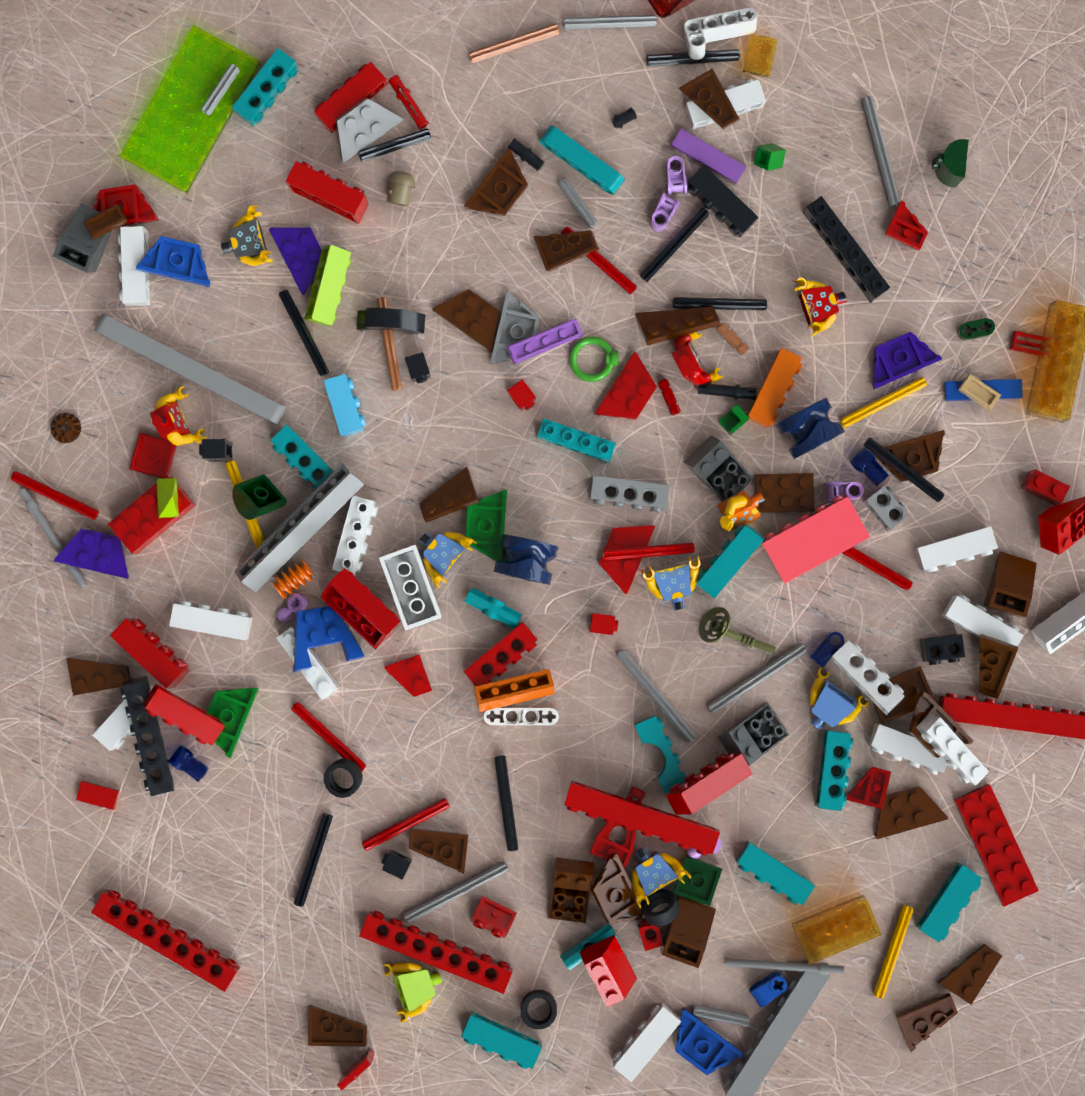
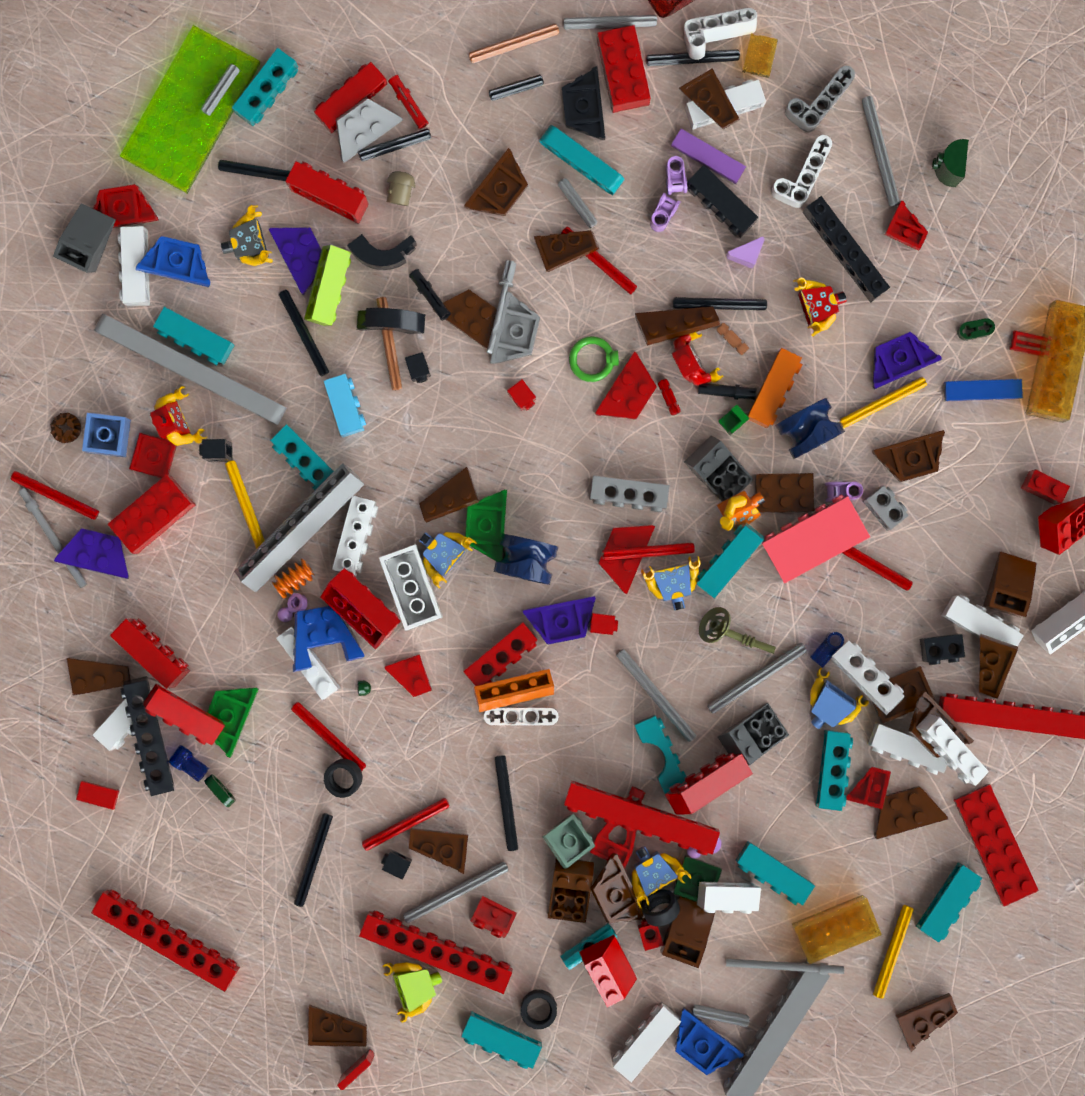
reddish brown tile [83,204,128,240] -> none
lime slope [157,478,179,518] -> none
white brick [169,600,252,640] -> none
dark green brick [232,474,288,520] -> none
teal piece [464,588,522,629] -> none
medium lavender tile [506,318,583,365] -> none
black pin [508,138,545,171] -> none
teal brick [537,418,616,463] -> none
black pin [611,107,637,129] -> none
black axle [640,208,709,282] -> none
blue piece [749,972,787,1007] -> none
green panel [754,143,786,171] -> none
clear blue piece [850,447,889,487] -> none
black axle [864,437,945,502] -> none
white brick [914,526,998,573] -> none
reddish brown wing [937,944,1002,1005] -> none
tan tile [958,373,1001,411] -> none
none -> medium blue brick [82,413,131,458]
none -> teal brick [153,307,235,365]
none -> dark green beam [204,774,236,808]
none -> black axle [218,160,290,181]
none -> black arch [347,234,417,270]
none -> dark green hinge [358,680,371,696]
none -> black pin [409,269,451,321]
none -> light grey piece [487,260,517,354]
none -> axle [489,74,544,101]
none -> dark purple wing [523,596,596,645]
none -> sand green plate [542,814,595,869]
none -> black wing [562,66,605,140]
none -> red brick [597,25,651,113]
none -> white brick [697,882,761,914]
none -> lavender slope [726,237,764,269]
none -> white beam [771,135,832,208]
none -> light grey beam [785,66,855,132]

